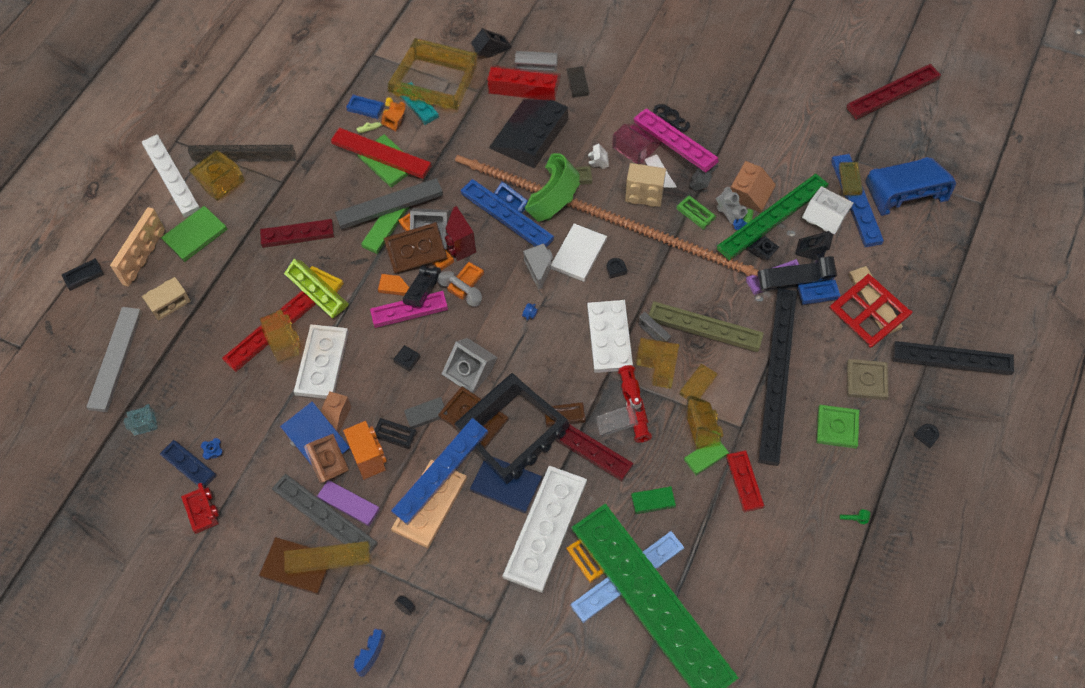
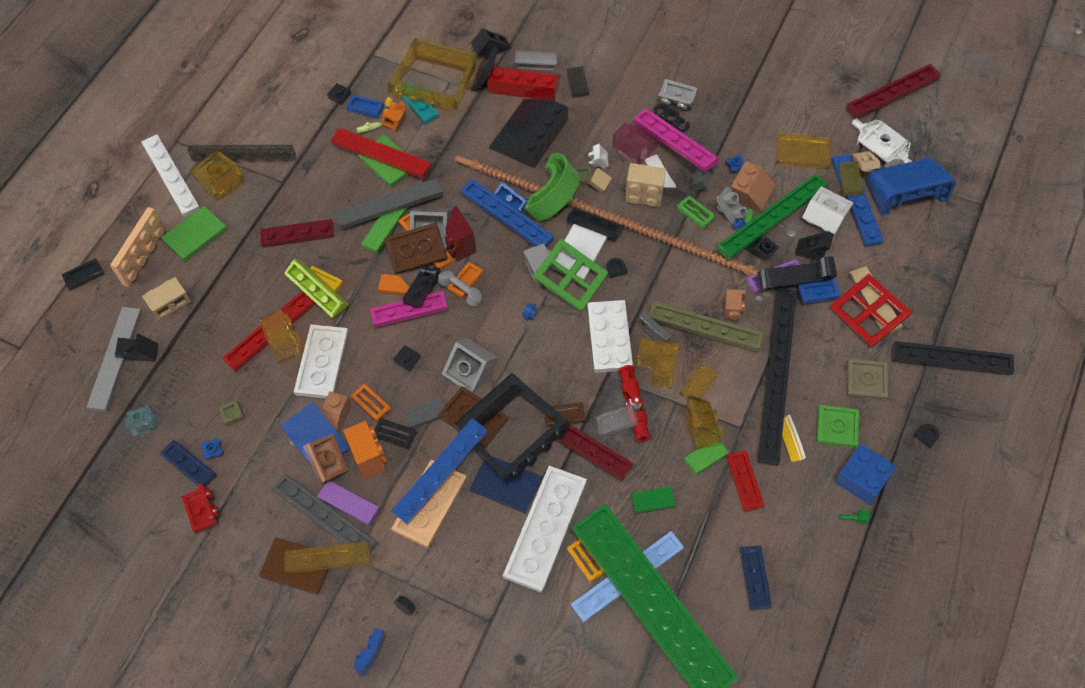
none -> black slope [115,334,158,362]
none -> olive tile [218,400,245,426]
none -> black plate [327,83,351,105]
none -> orange tile [350,383,392,423]
none -> black tile [471,46,498,92]
none -> bright green window [533,239,608,311]
none -> black plate [567,207,624,240]
none -> tan tile [588,168,612,193]
none -> light grey bracket [658,79,698,110]
none -> nougat brick [724,289,746,320]
none -> blue plate [726,154,745,173]
none -> dark blue tile [739,545,772,611]
none -> clear yellow tile [776,132,831,170]
none -> yellow sticker [782,415,806,462]
none -> blue brick [835,444,896,506]
none -> white plate [852,118,912,168]
none -> tan plate [852,151,880,172]

